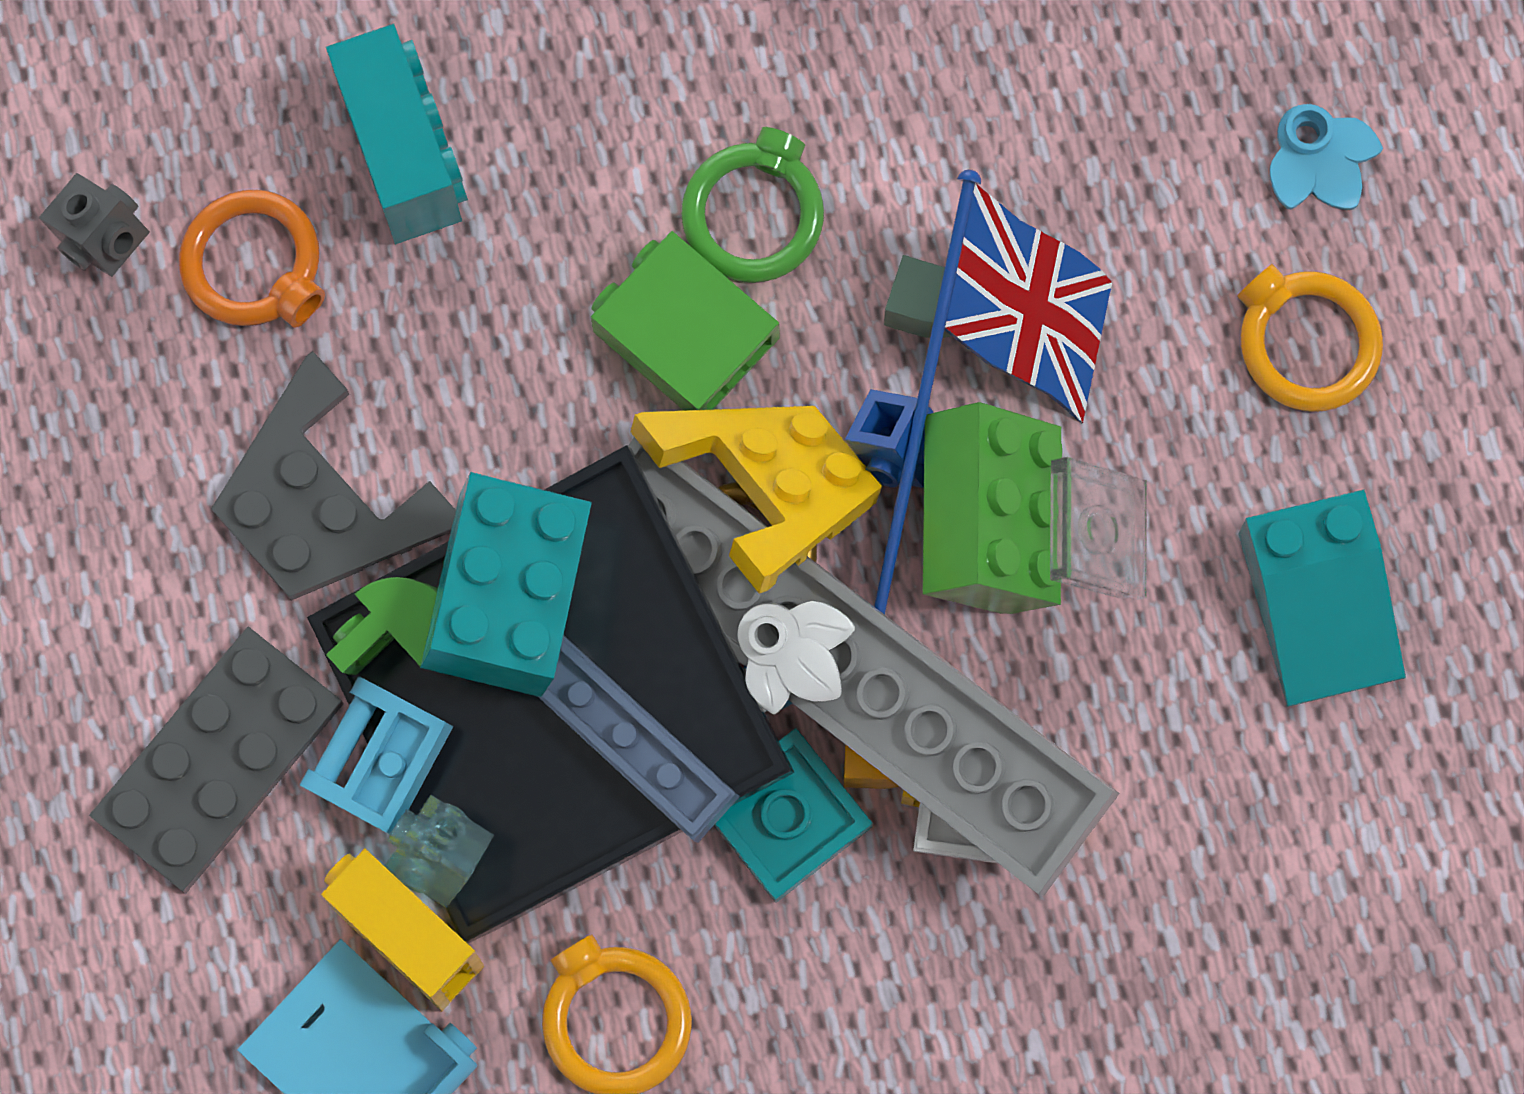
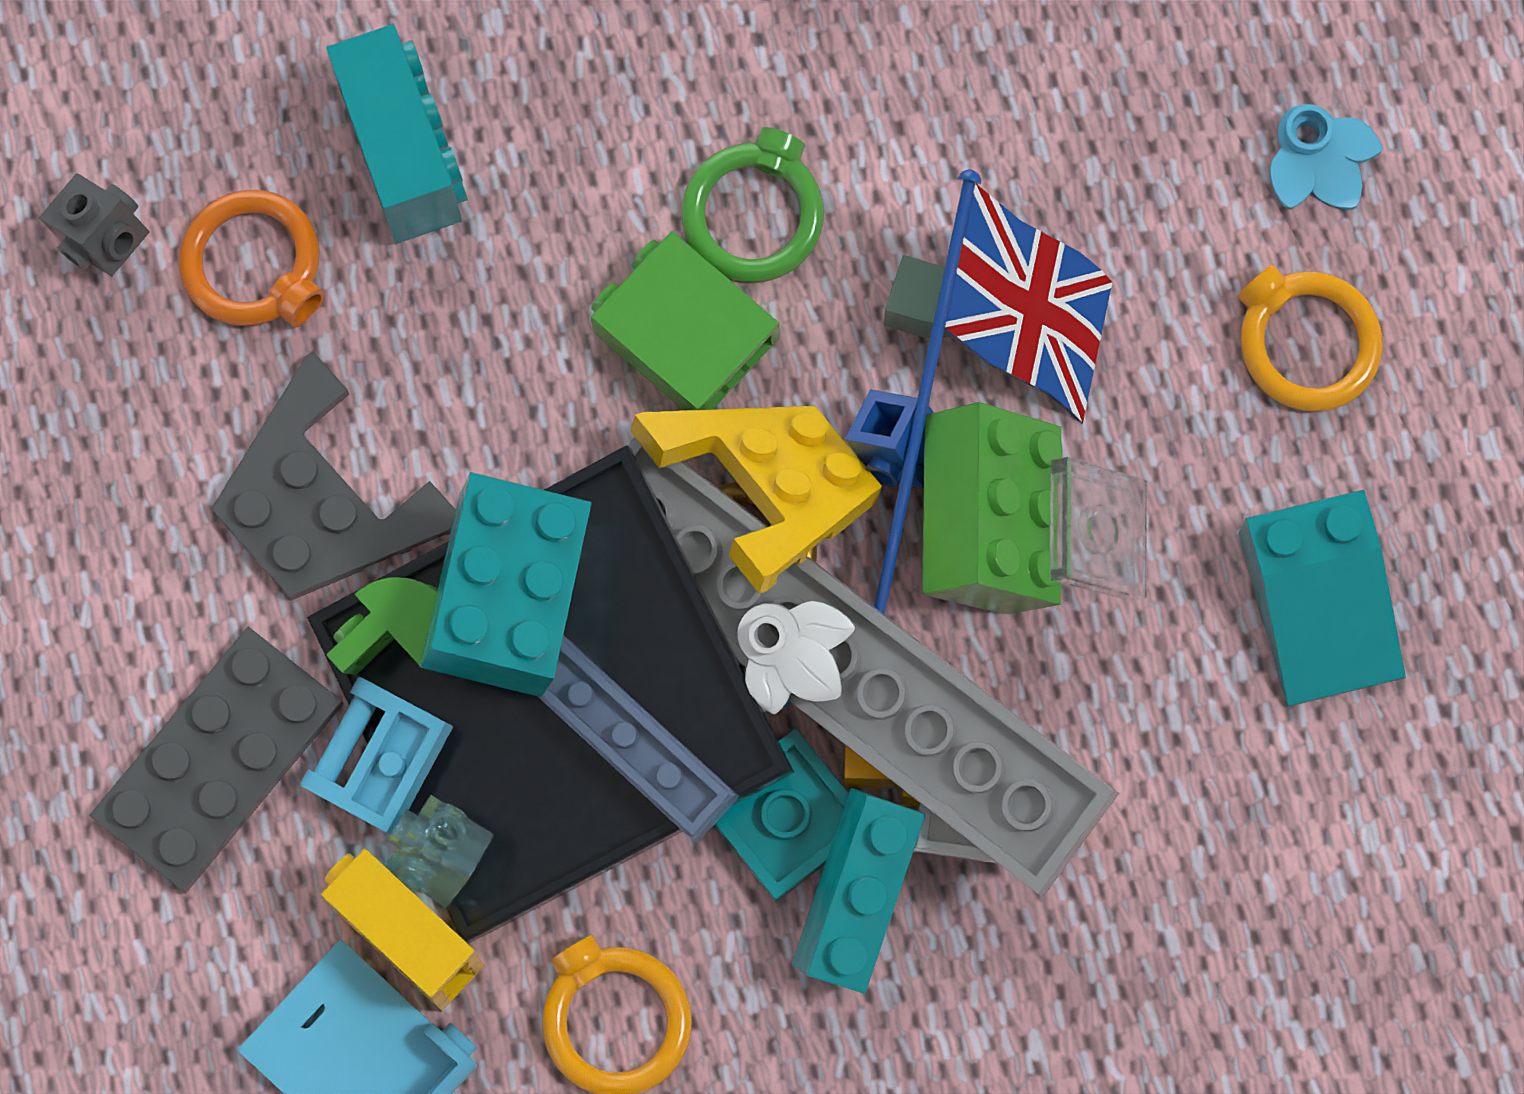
none -> teal brick [791,788,926,994]

